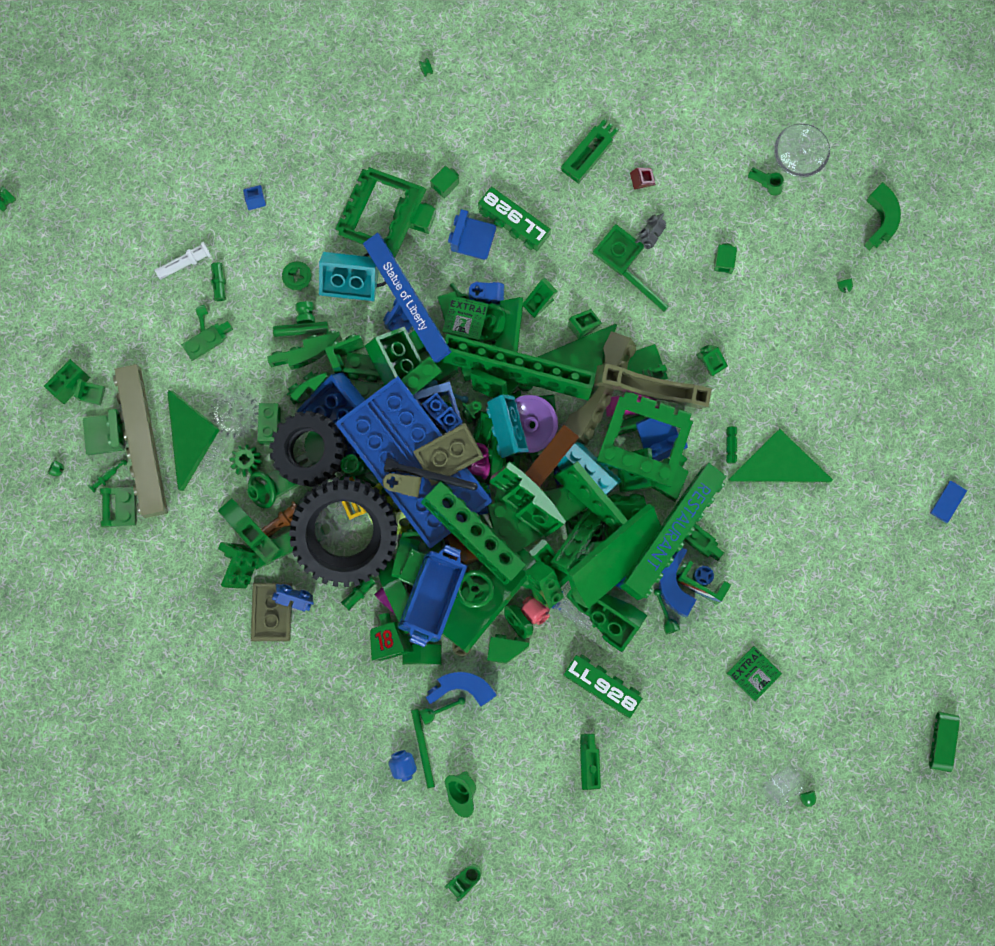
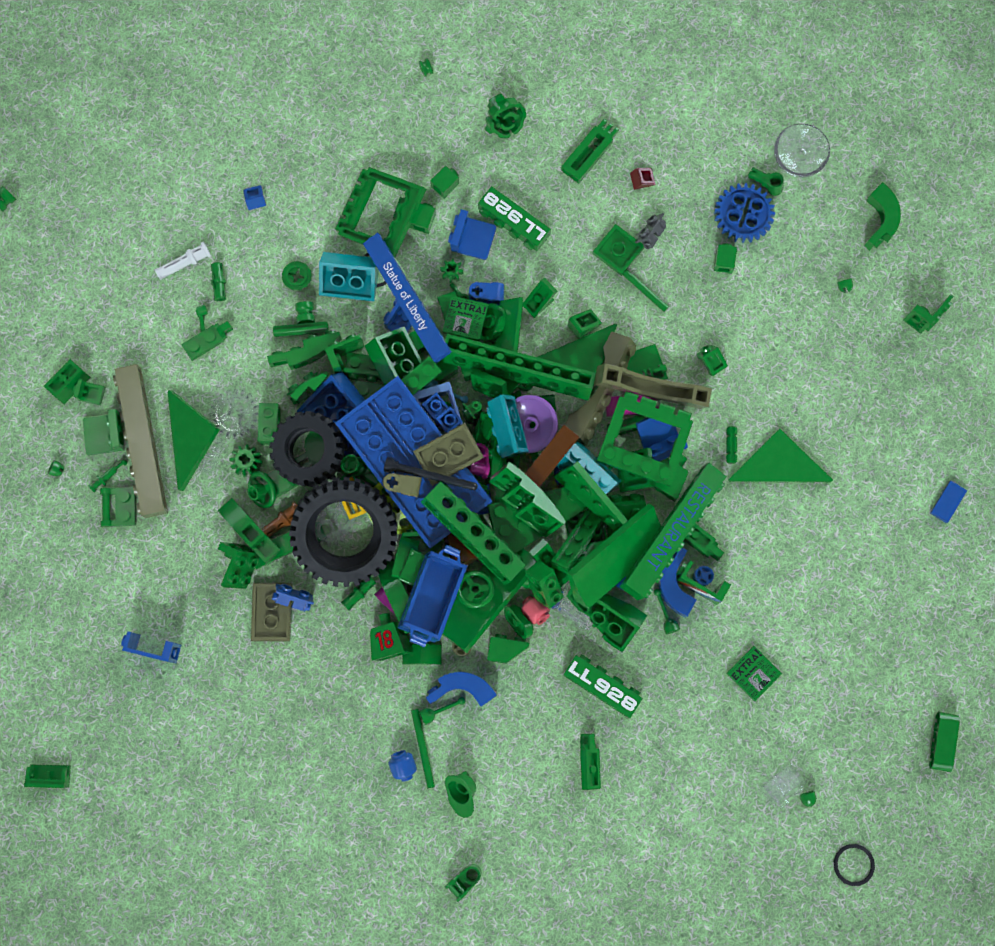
none -> green hinge [24,764,71,788]
none -> blue panel [121,631,182,664]
none -> green gear [440,258,463,283]
none -> green piece [485,94,527,138]
none -> blue gear [714,183,775,243]
none -> black piece [833,844,875,886]
none -> green bracket [903,294,954,334]

